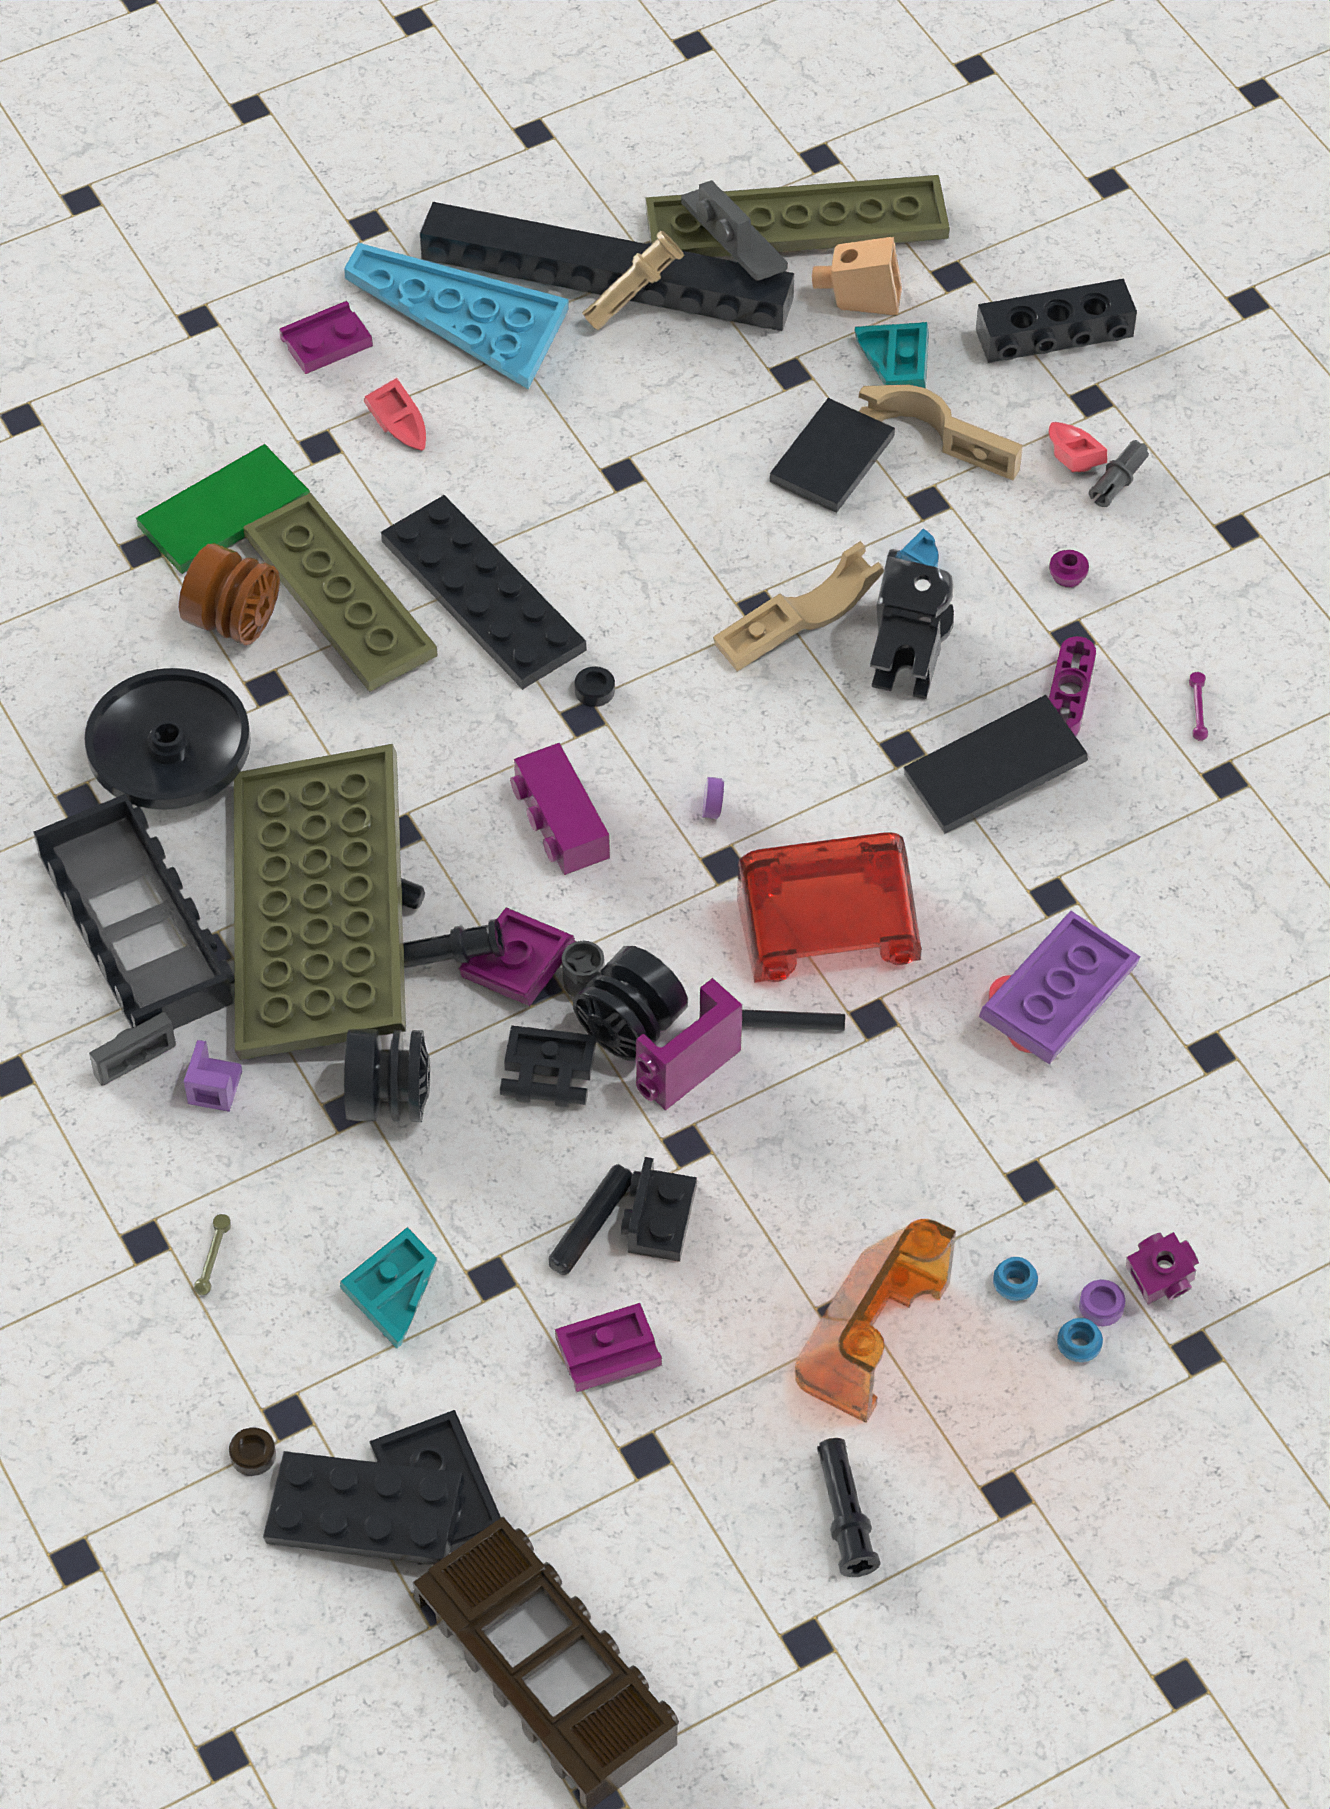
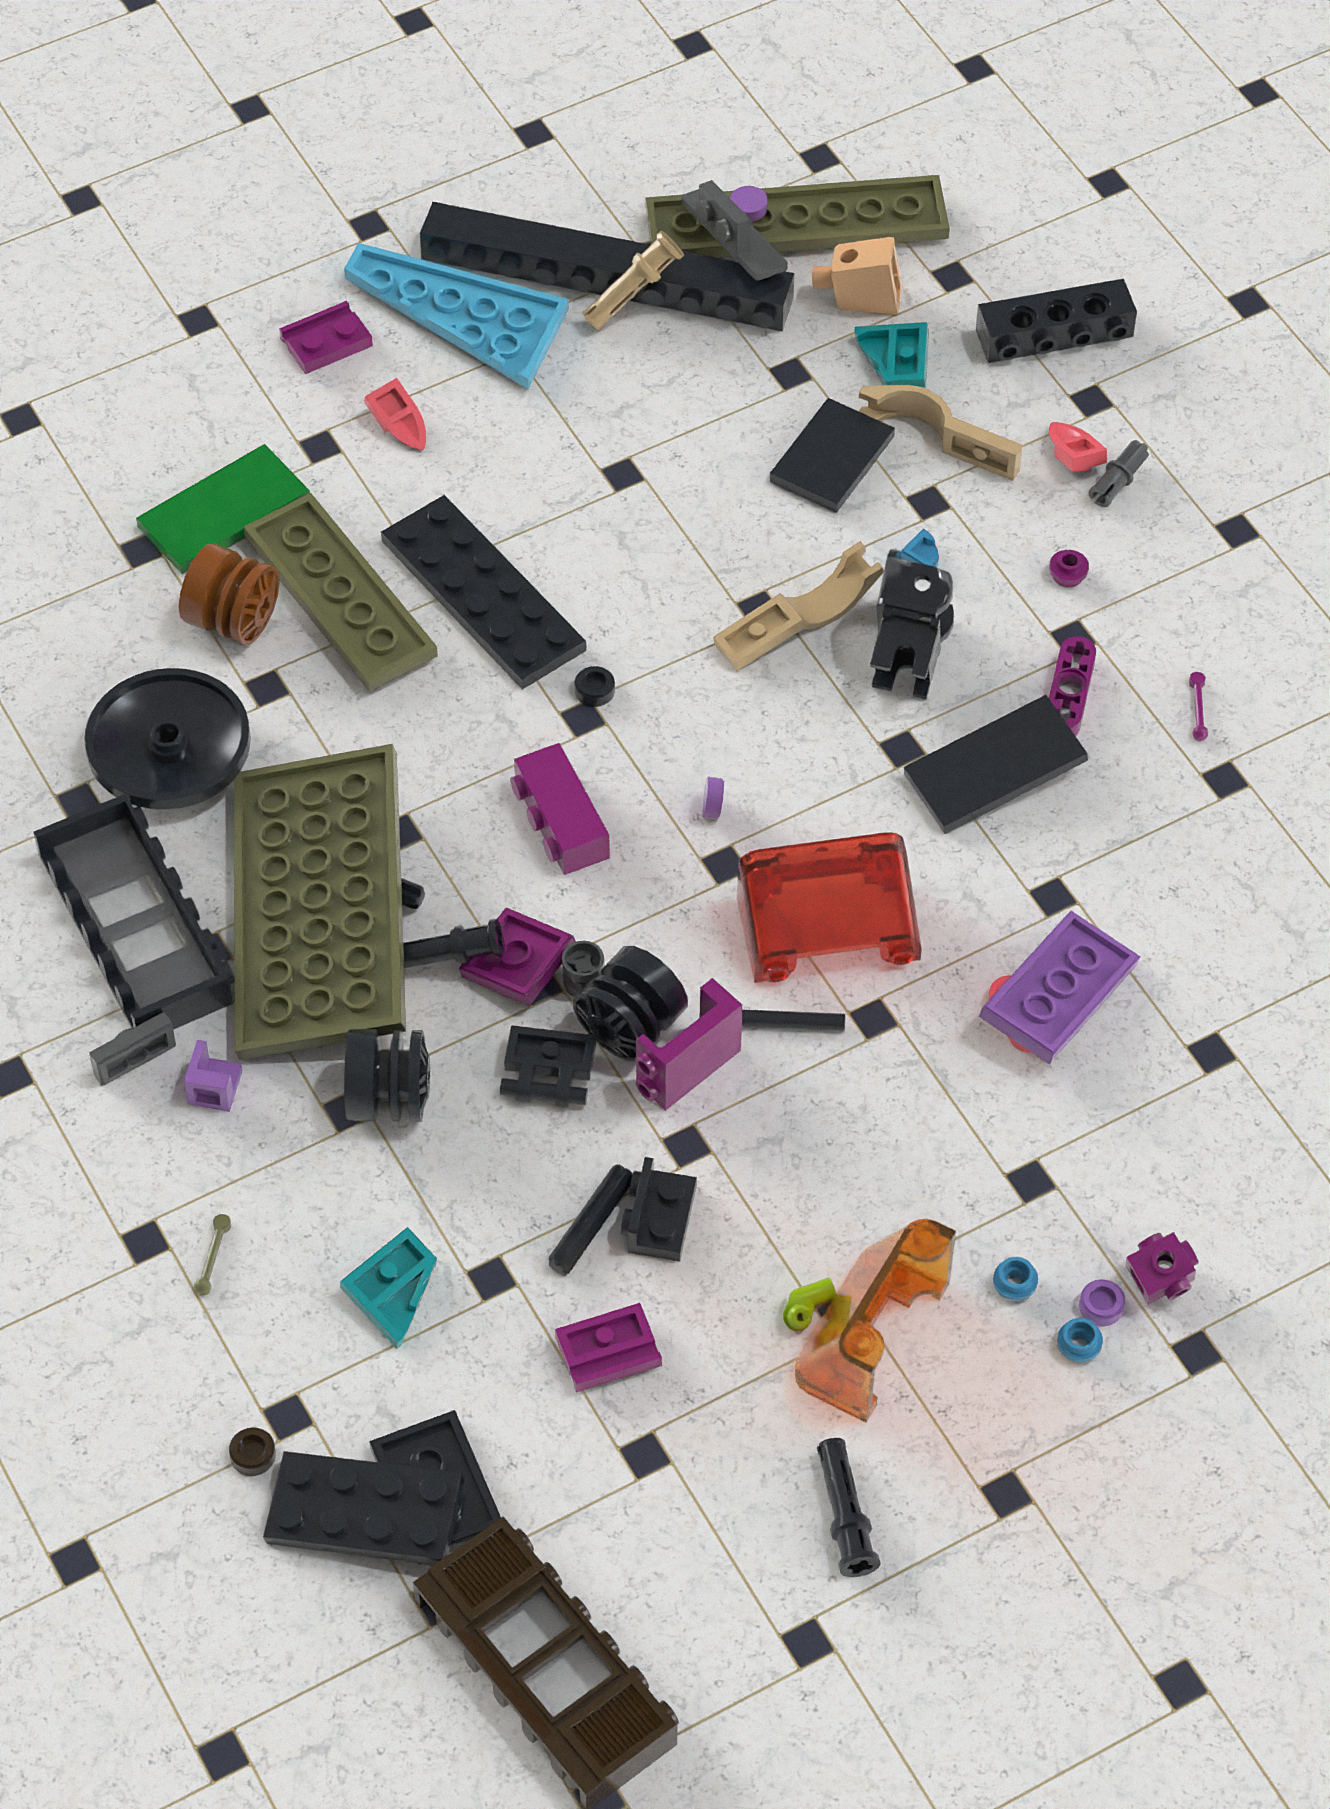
none -> medium lavender tile [730,186,767,222]
none -> lime arm [783,1277,836,1331]

